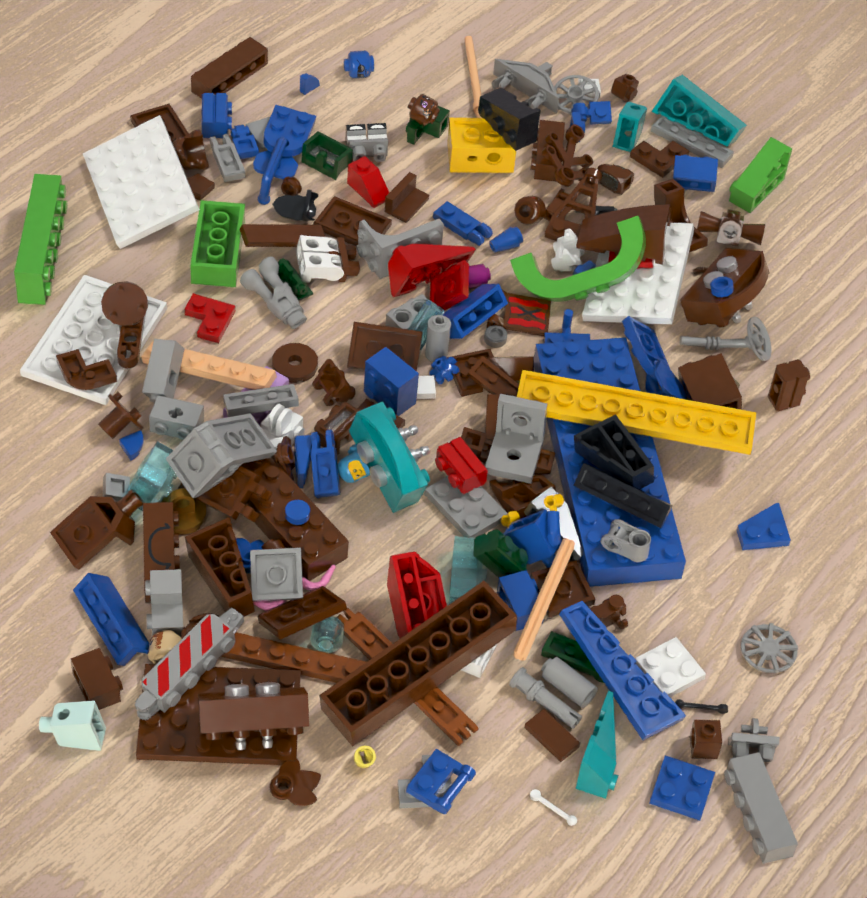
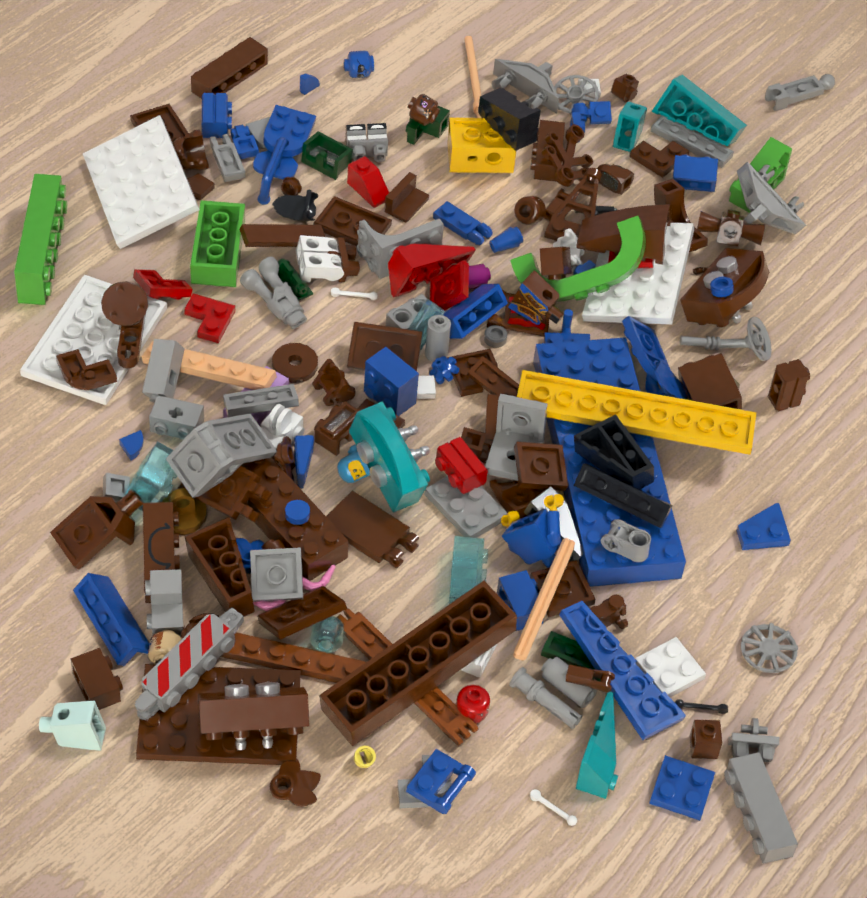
reddish brown piece [98,392,144,439] -> none
blue hinge [310,430,340,498] -> none
red wedge [387,551,447,638] -> none
dark green brick [473,529,528,578] -> none
reddish brown slope [485,356,534,381] -> none
reddish brown tile [524,709,580,762] -> none
none -> red plate [133,269,193,299]
none -> reddish brown tile [326,490,419,568]
none -> white hinge [331,287,378,300]
none -> red head [456,684,490,723]
none -> reddish brown torso [509,271,564,325]
none -> reddish brown plate [514,442,568,491]
none -> reddish brown brick [540,247,572,280]
none -> reddish brown bar [566,664,615,693]
none -> light grey connector [737,162,807,234]
none -> light grey plate [765,74,835,111]

